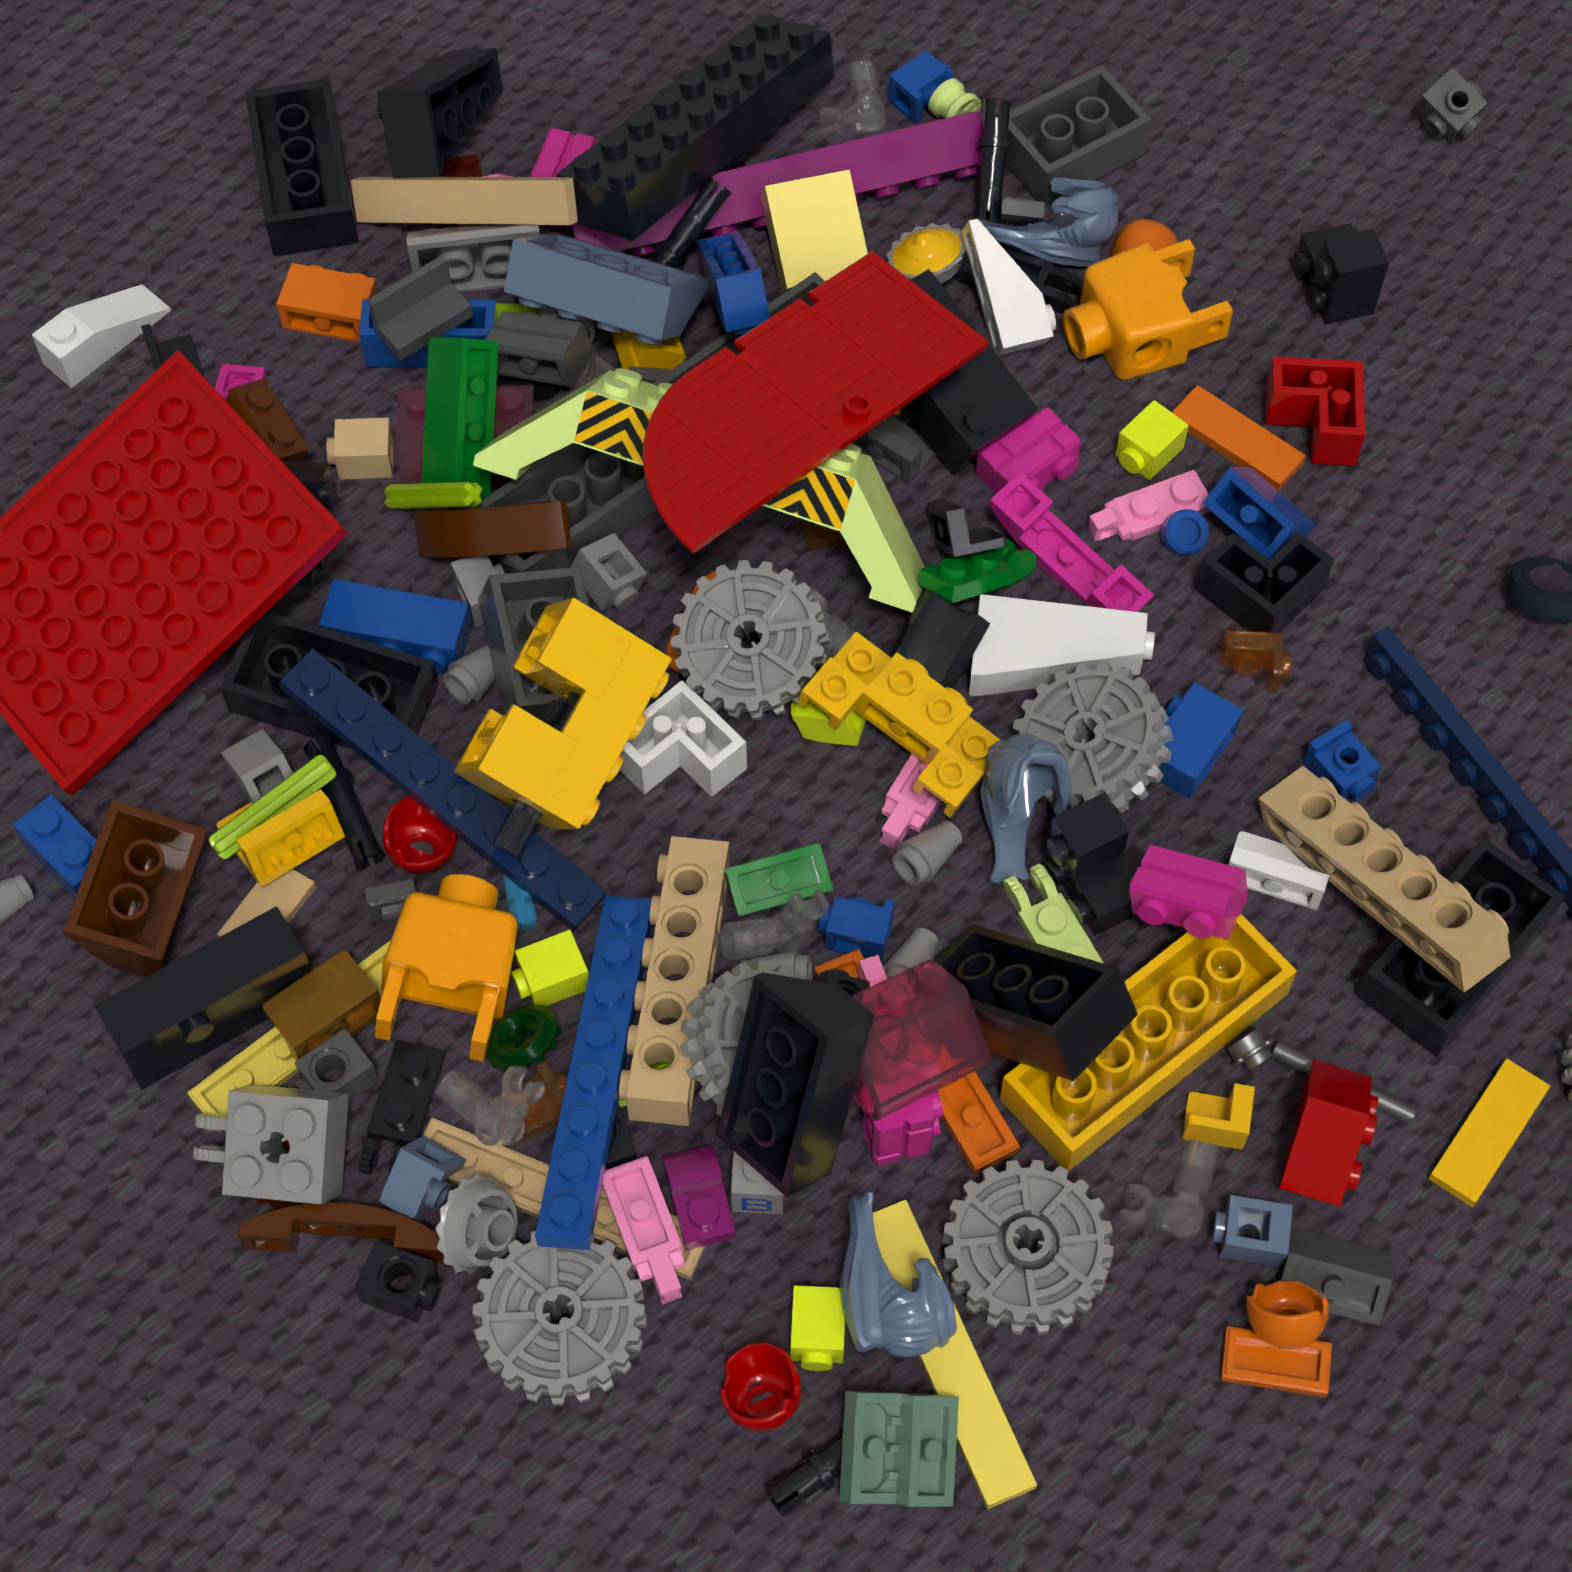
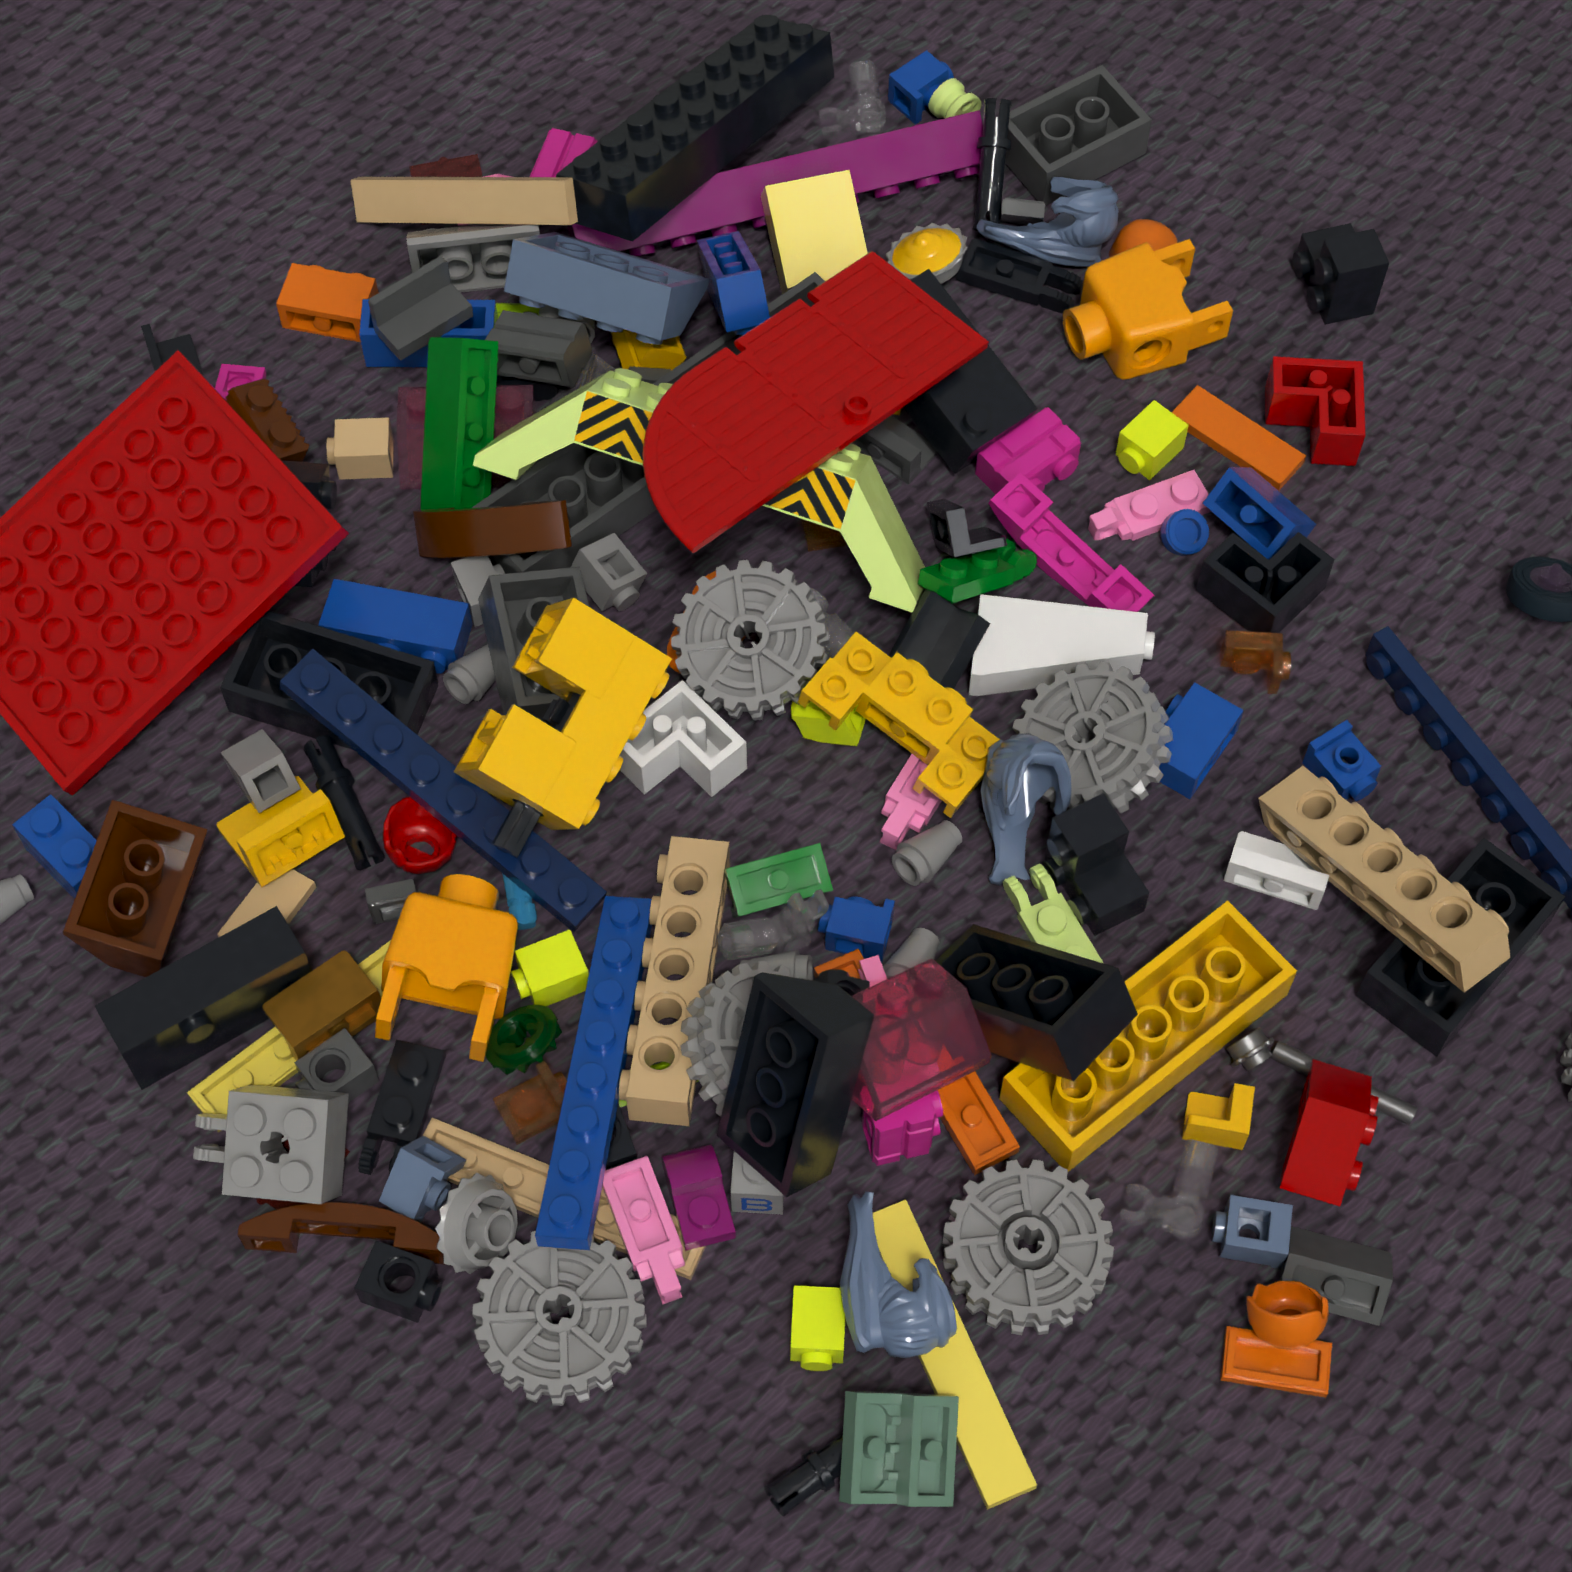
white slope [32,284,171,388] -> none
lime axle [208,755,336,860] -> none
black brick [245,79,359,256] -> none
black wedge [377,48,503,178] -> none
lime axle [384,482,482,509] -> none
clear bar [436,1066,545,1146] -> none
black pin [650,176,732,269] -> none
red hair [720,1342,802,1431] -> none
white slope [961,219,1056,356] -> none
dark pink brick [1129,845,1248,940] -> none
dark grey brick [1413,67,1488,143] -> none
yellow tile [1428,1058,1550,1208] -> none

